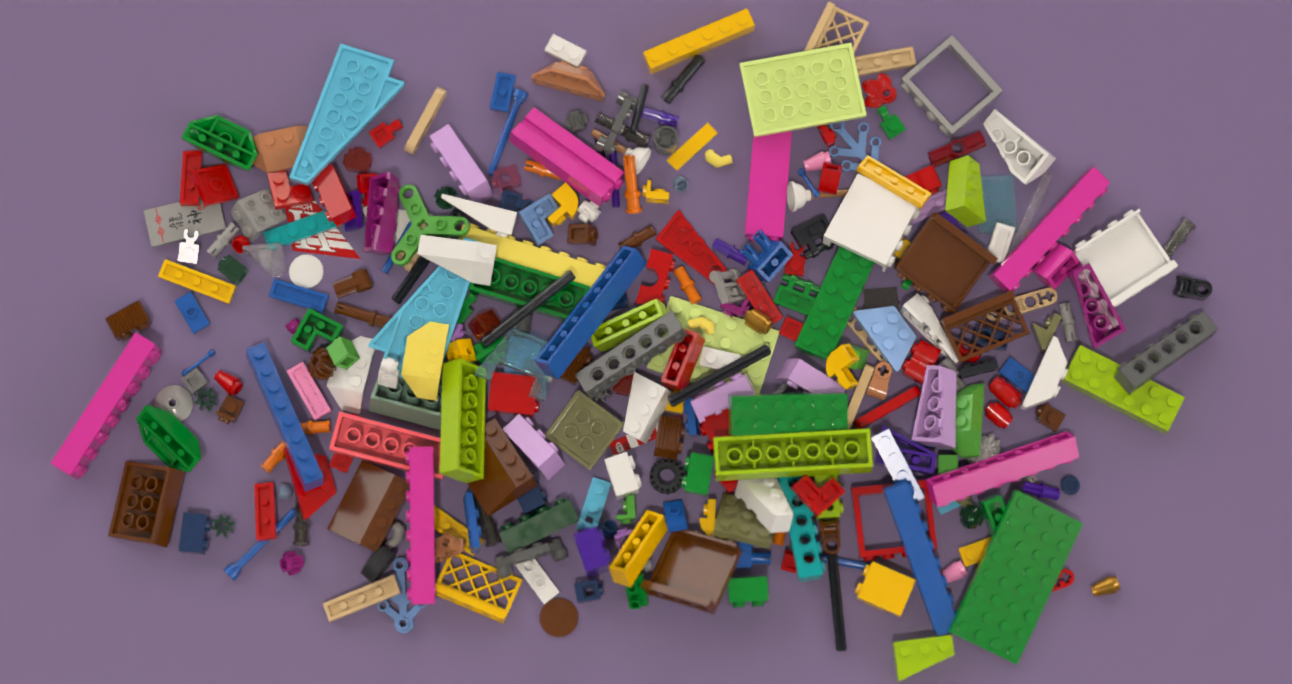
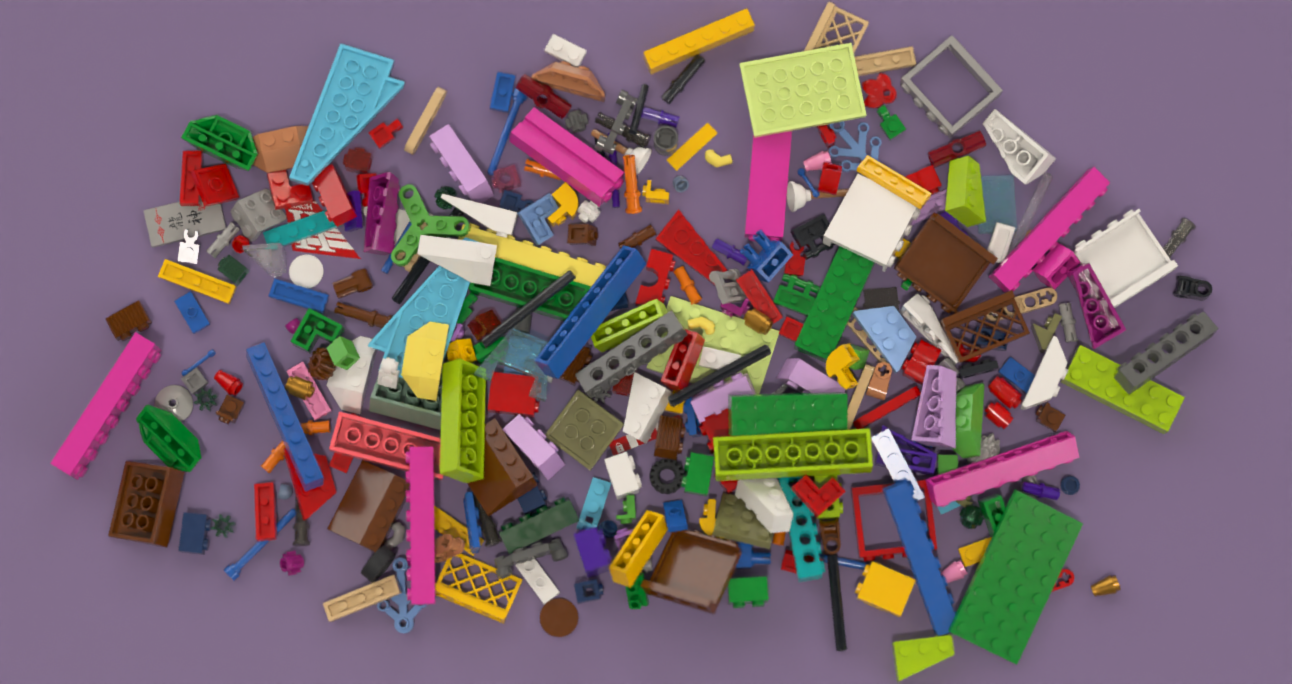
none -> pearl gold brick [285,376,315,400]
none -> dark red piece [515,74,572,119]

